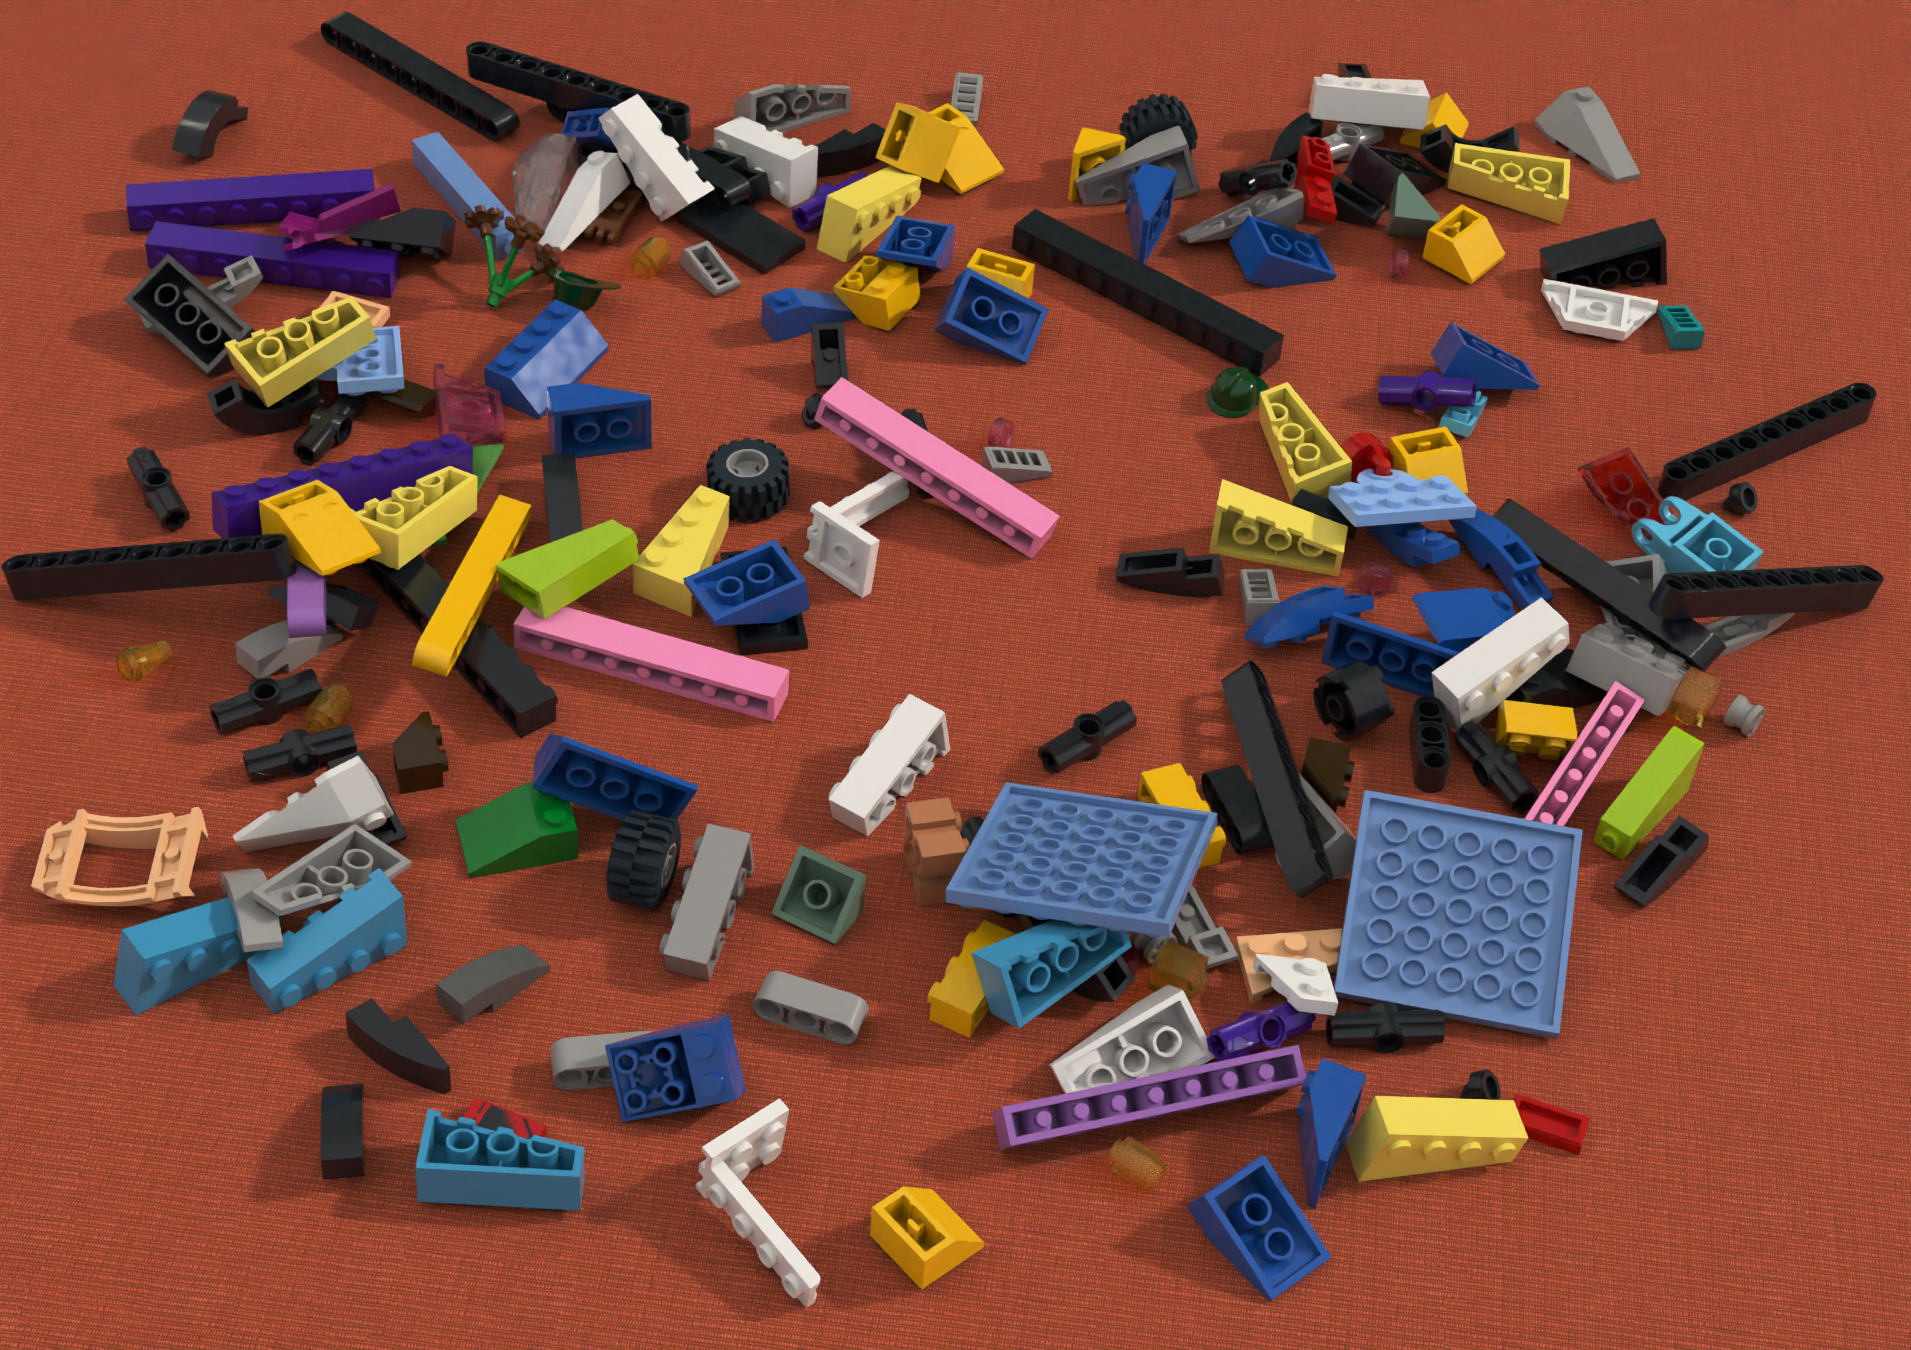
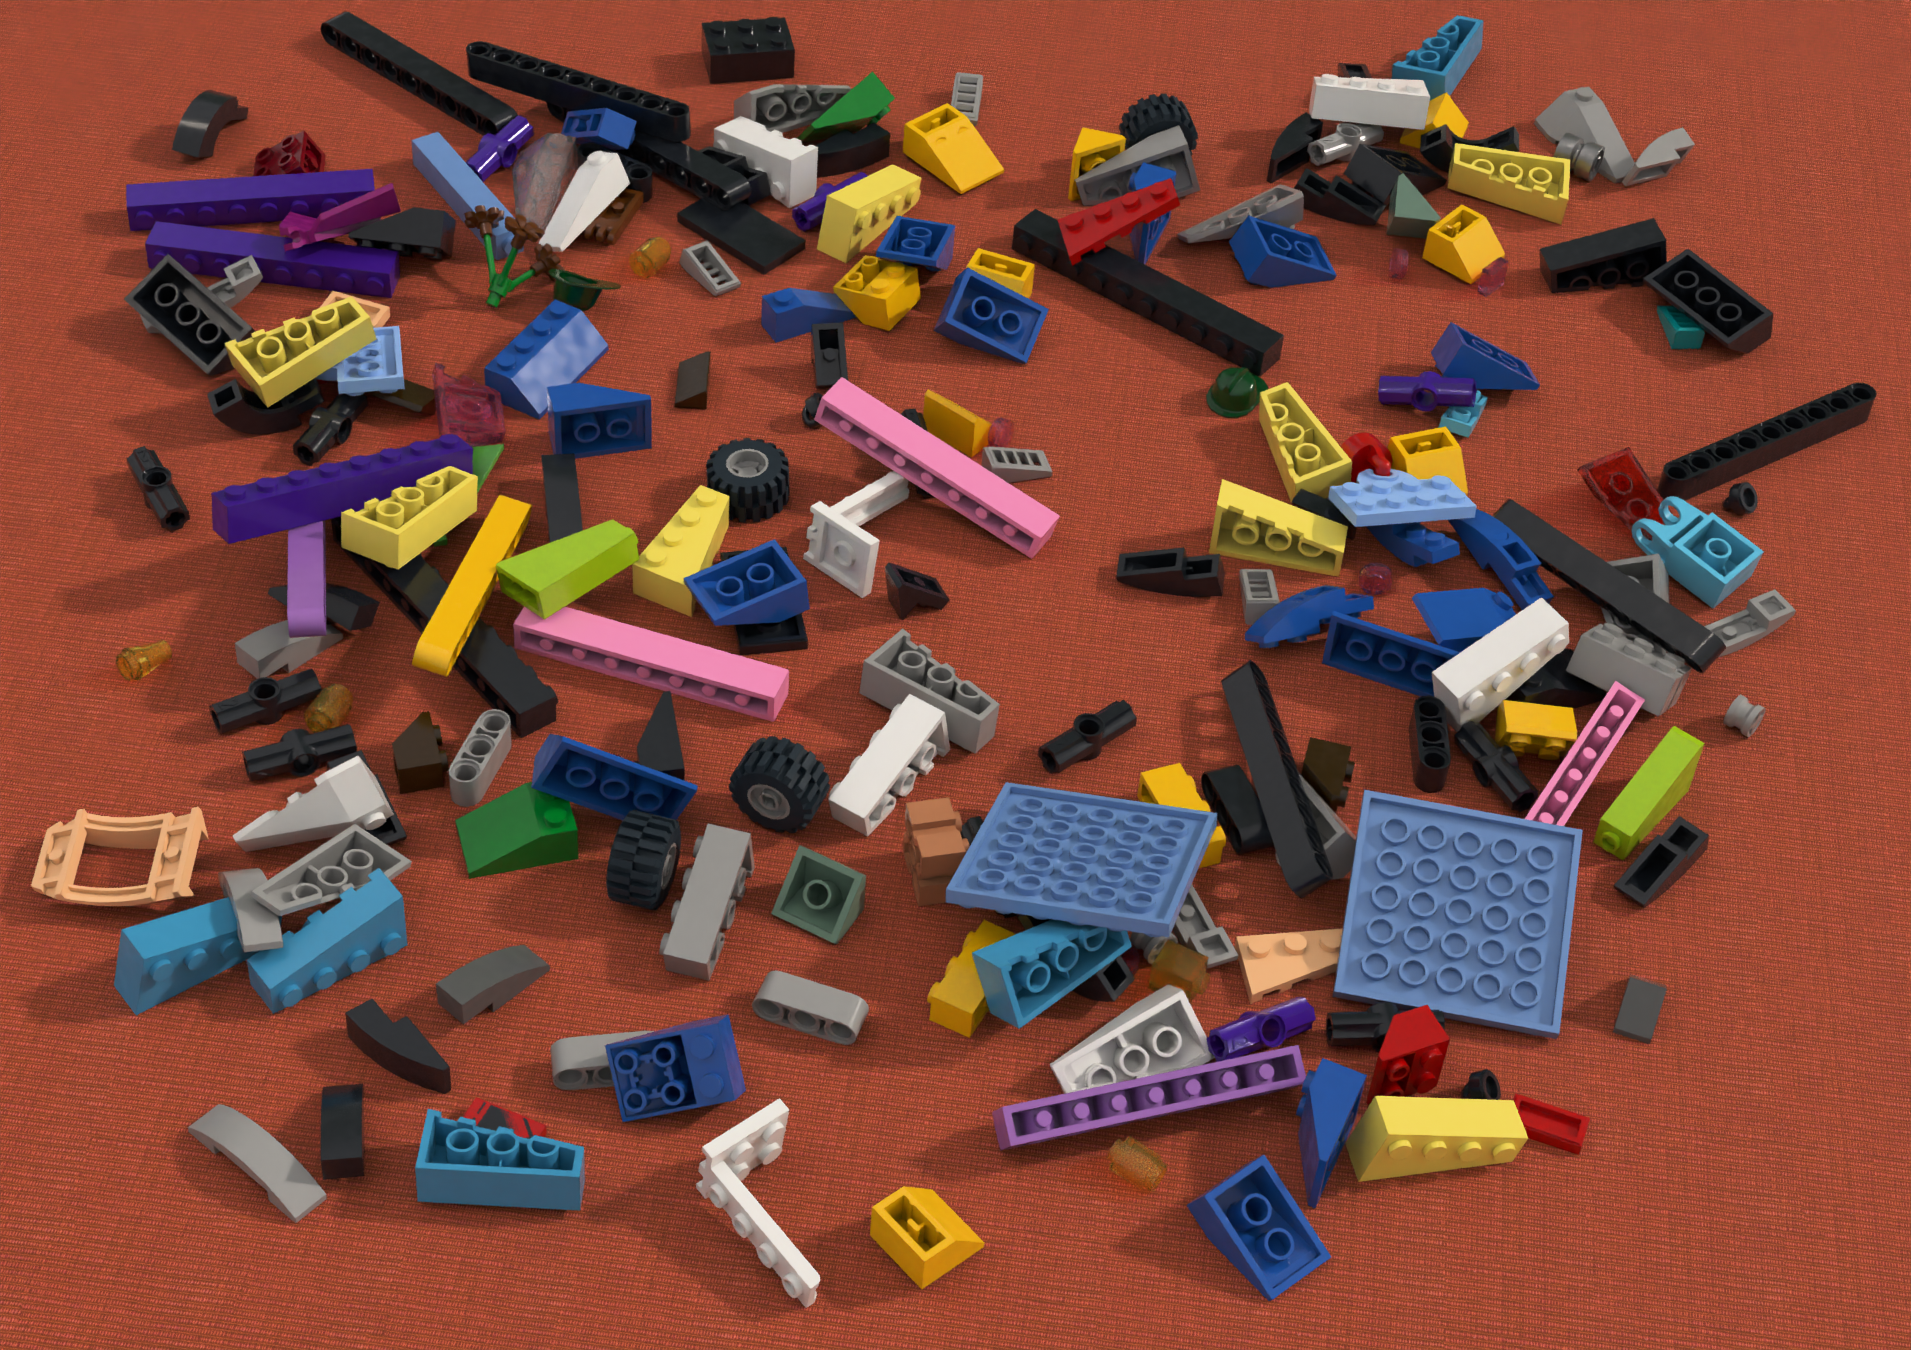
black beam [1,534,297,600] -> none
yellow slope [259,480,381,576] -> none
white wedge [598,94,715,222] -> none
yellow slope [875,102,961,183] -> none
black piece [1218,159,1298,196] -> none
white wing [1252,953,1338,1016] -> none
red slope [1295,135,1337,224] -> none
black brick [1313,660,1394,741] -> none
white wing [1541,279,1658,341] -> none
black beam [1648,565,1884,619] -> none
clear yellow brick [1670,666,1722,728] -> none
none -> light grey slope [188,1104,327,1223]
none -> dark red bracket [253,131,326,176]
none -> light grey beam [449,709,512,807]
none -> dark purple piece [466,115,534,182]
none -> black slope [634,691,685,781]
none -> dark brown slope [675,351,711,409]
none -> black brick [701,17,795,84]
none -> black wheel [729,736,830,833]
none -> green slope [797,71,895,143]
none -> light grey wedge [859,629,1000,754]
none -> black slope [885,562,950,620]
none -> yellow slope [923,389,1003,458]
none -> red wing [1058,178,1180,266]
none -> red slope [1366,1005,1450,1106]
none -> dark azure wedge [1392,15,1484,100]
none -> clear pink tile [1478,257,1509,297]
none -> flat silver wheel [1553,132,1605,182]
none -> dark grey slope [1613,974,1667,1044]
none -> light grey slope [1622,127,1695,186]
none -> black slope [1643,249,1773,353]

